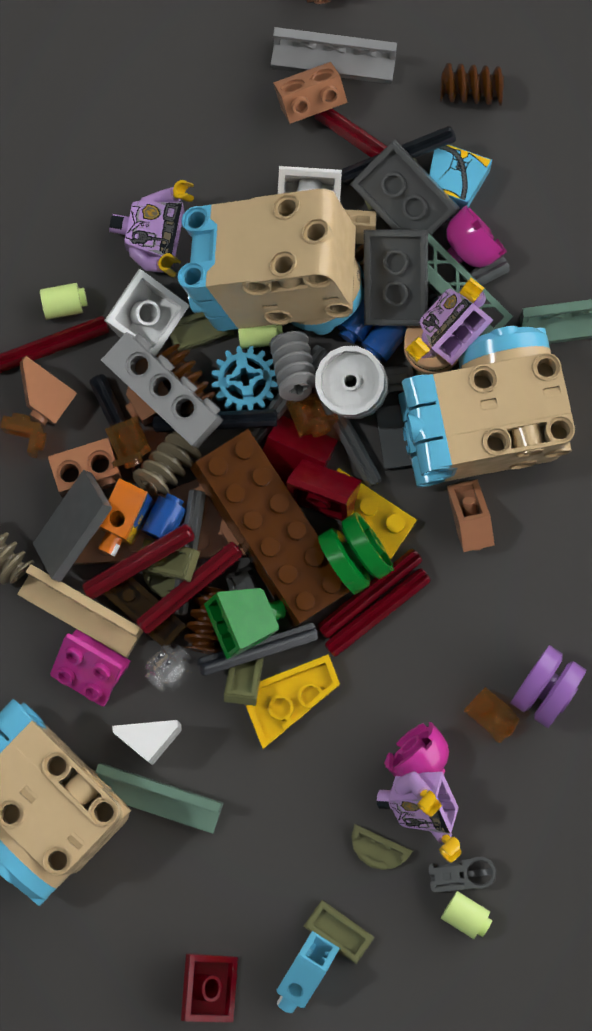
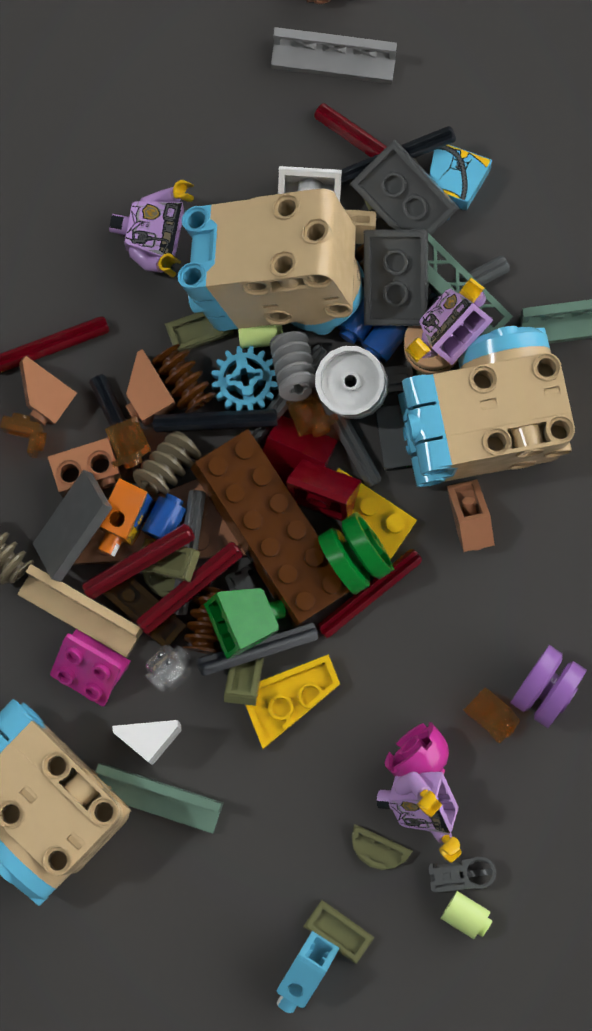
yellowish green brick [40,283,88,320] -> none
light grey brick [101,332,223,448] -> none
white slope [104,269,190,356] -> none
dark red slope [181,953,238,1022] -> none
nougat brick [273,62,348,124] -> none
dark red axle [325,568,431,657] -> none
reddish brown piece [440,63,504,106] -> none
dark pink cylinder [446,205,507,268] -> none

